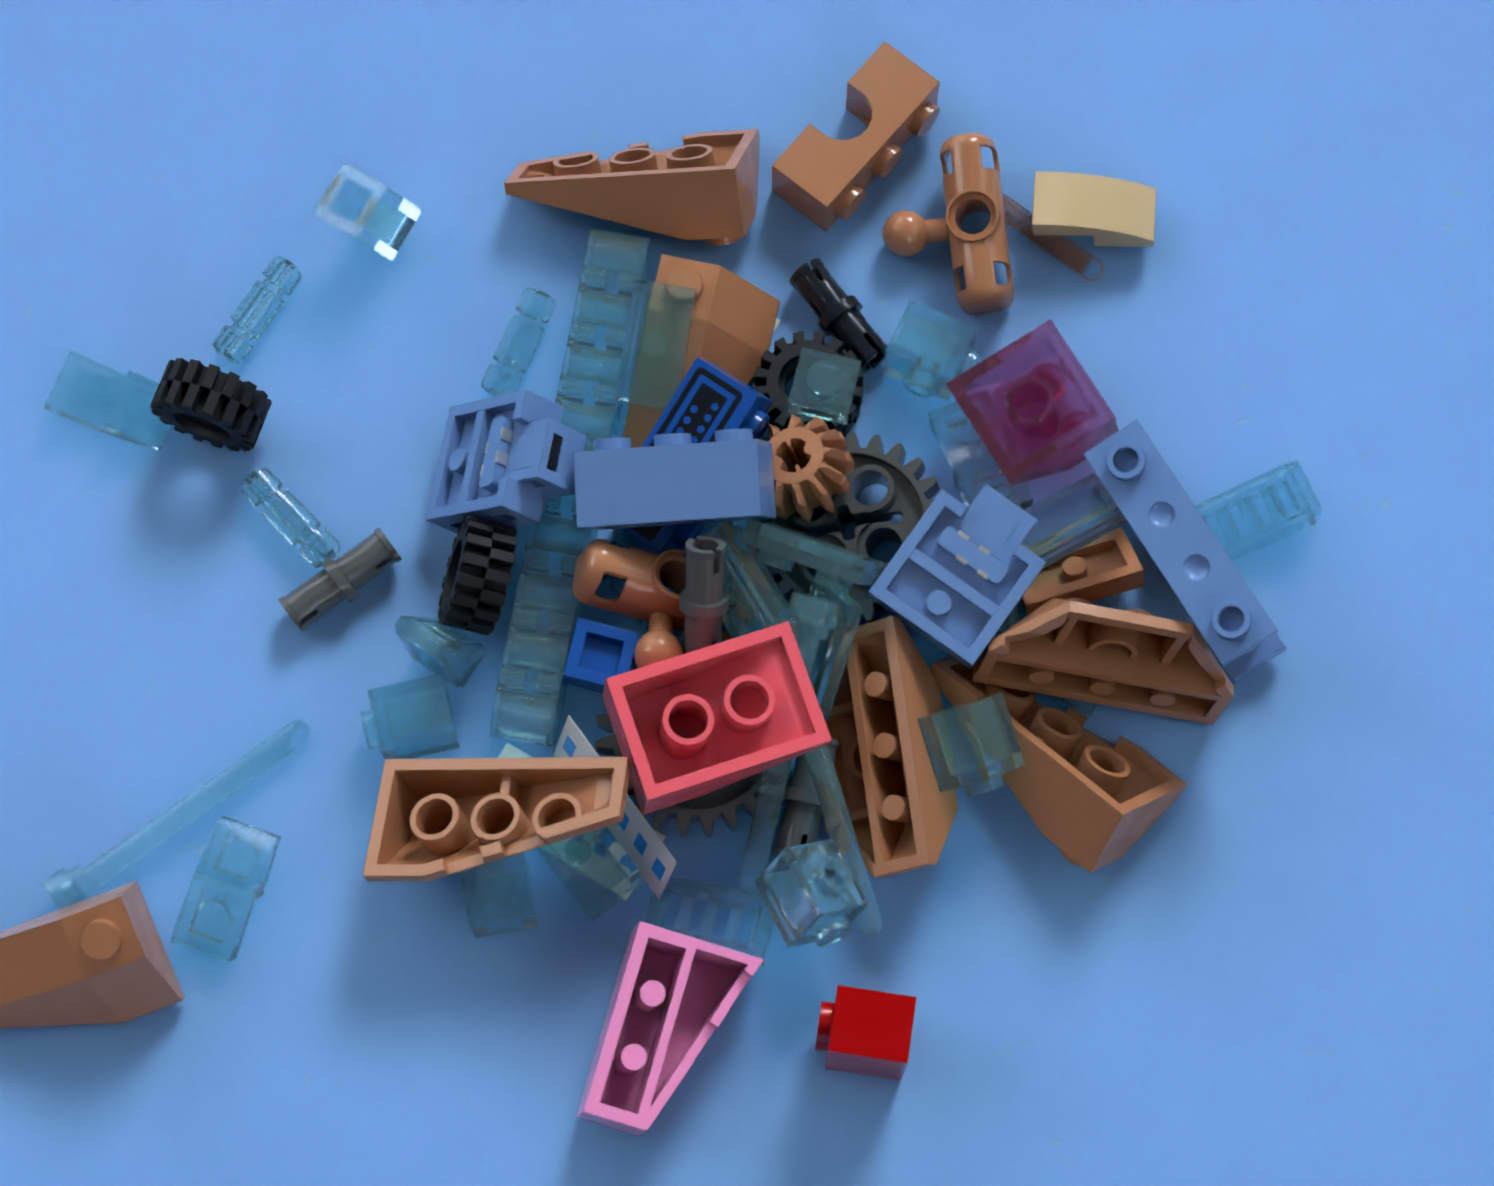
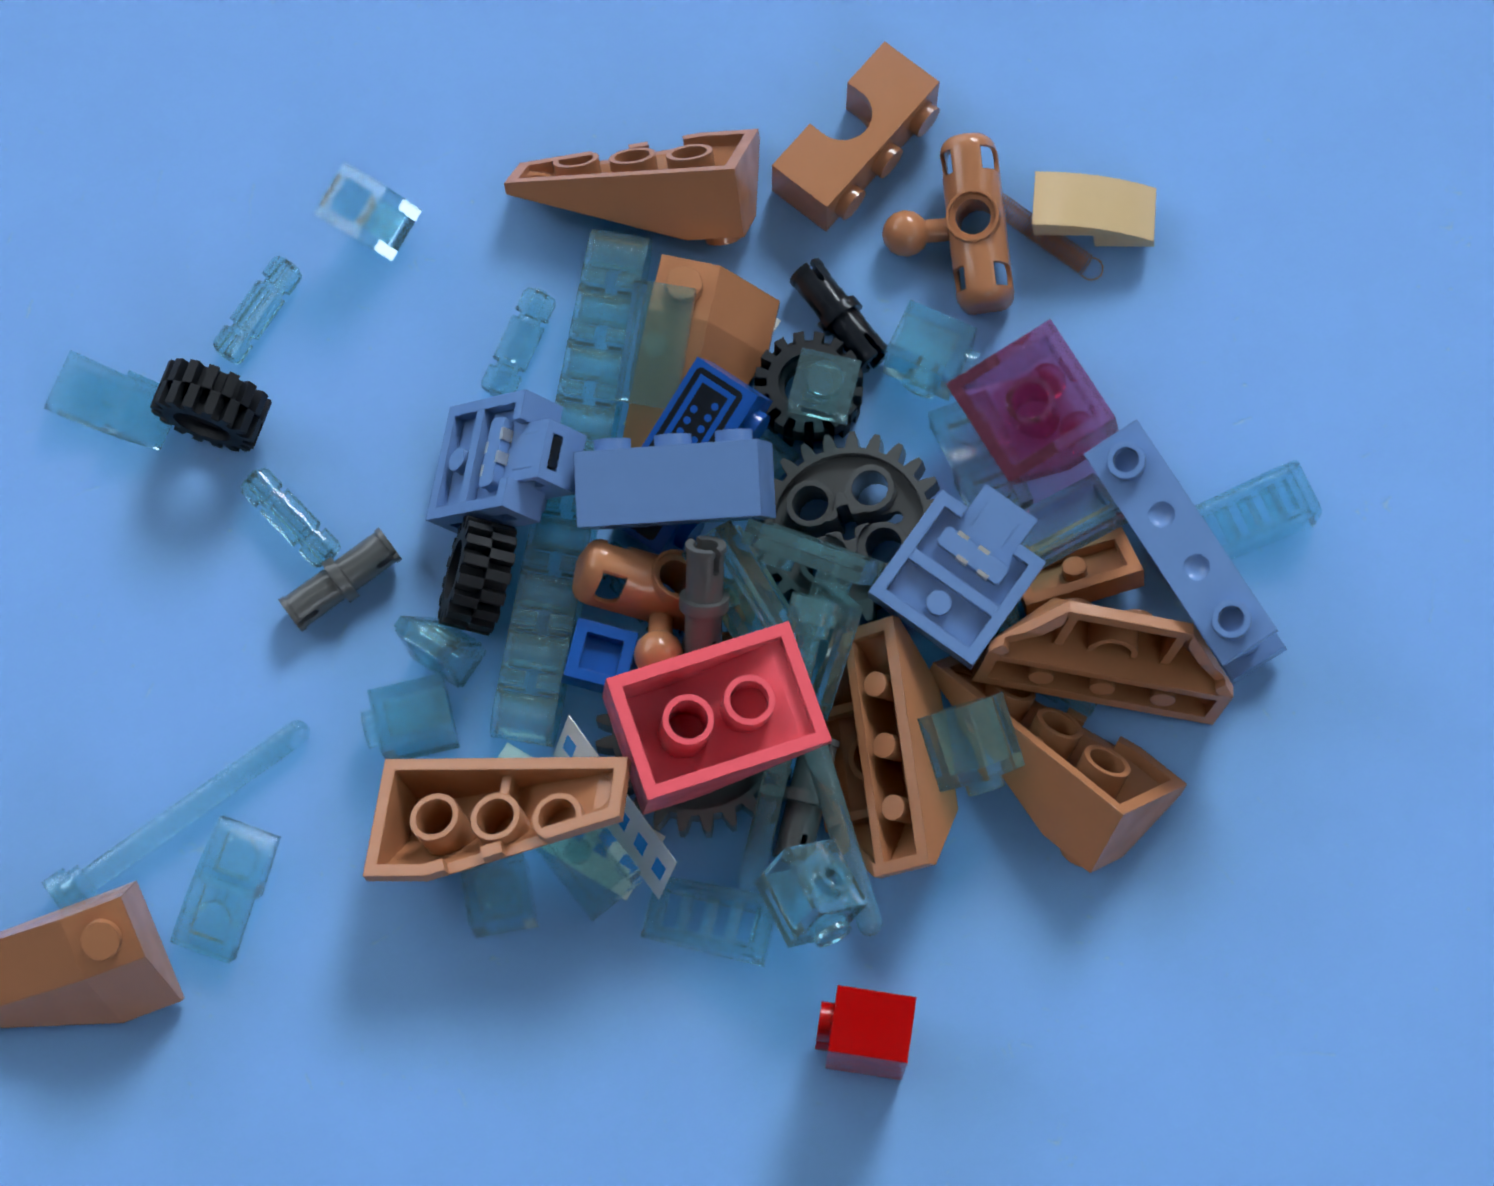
bright pink wedge [576,921,764,1136] -> none
nougat gear [767,414,855,523] -> none

